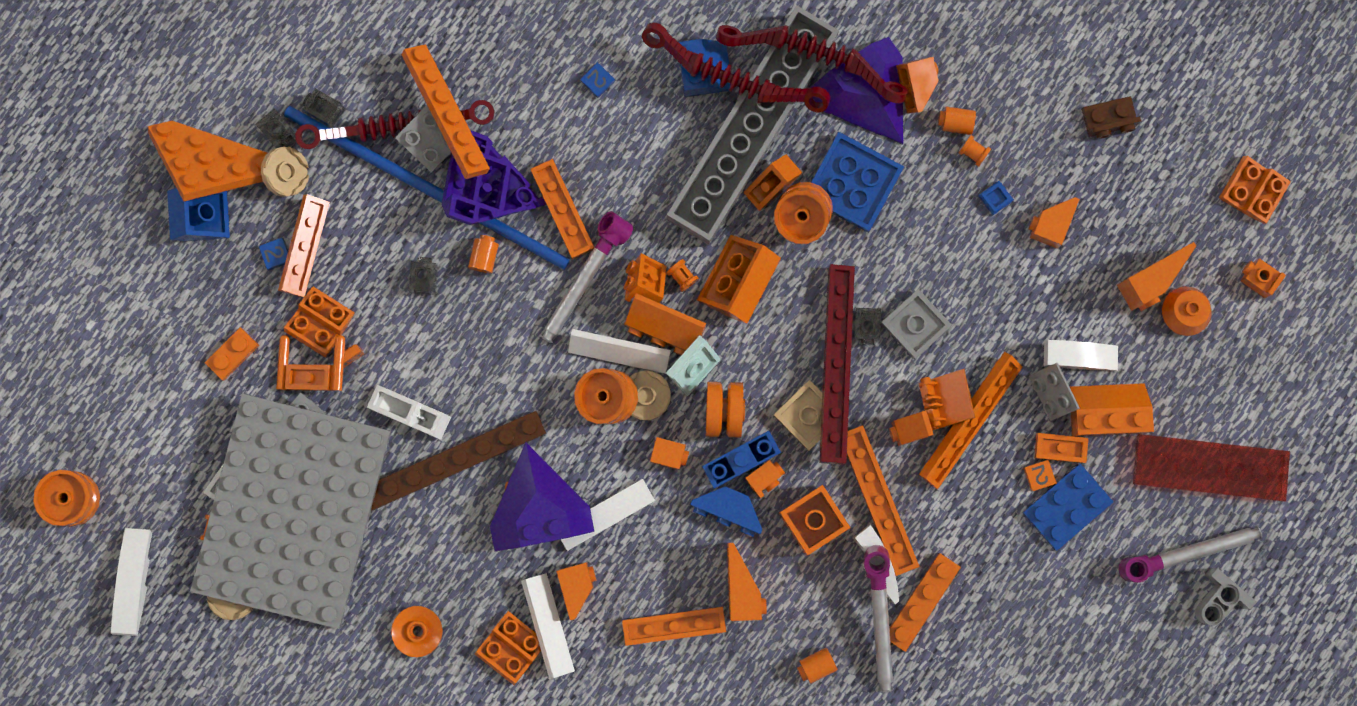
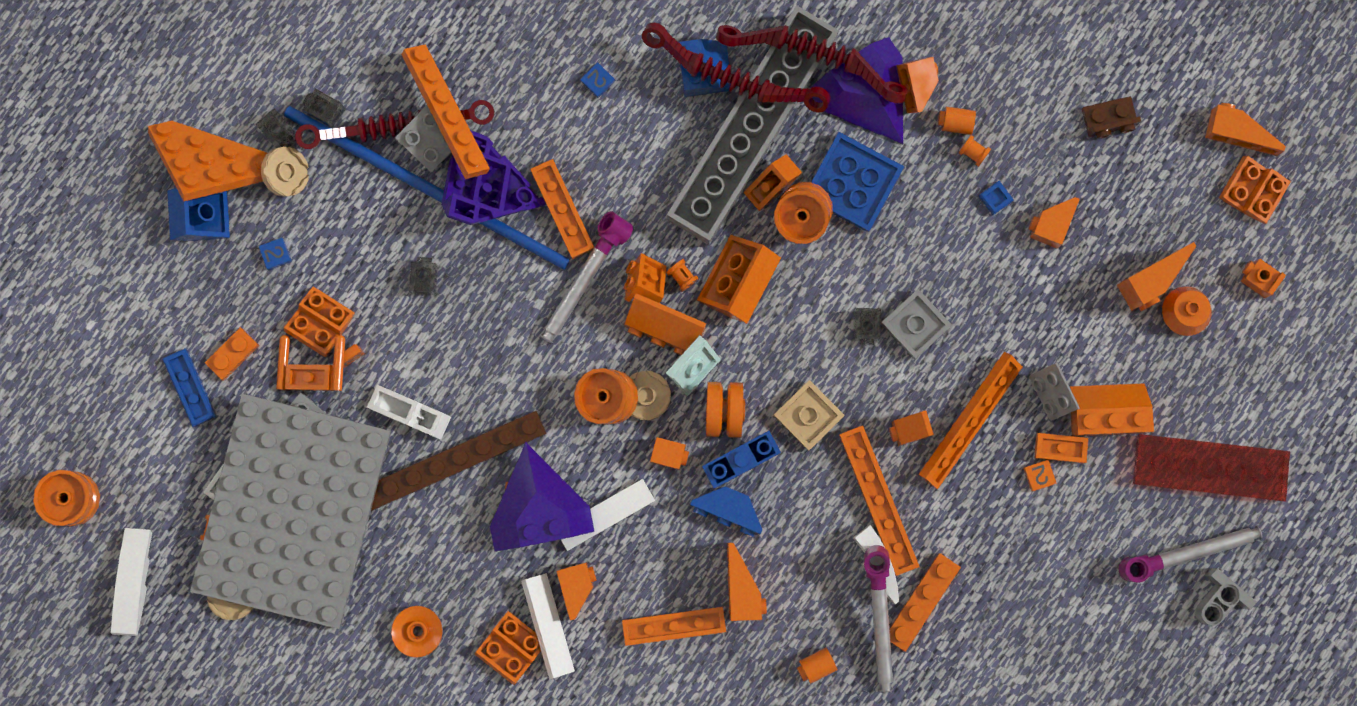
plate [278,194,330,297] -> none
orange brick [468,235,499,274] -> none
white tile [568,329,671,374] -> none
orange brick [745,460,785,499] -> none
orange brick [779,485,851,556] -> none
dark red plate [819,264,855,465] -> none
orange hinge [919,369,976,430] -> none
blue plate [1022,463,1113,551] -> none
white slope [1044,340,1118,371] -> none
none -> blue tile [162,348,217,427]
none -> orange slope [1205,103,1286,156]

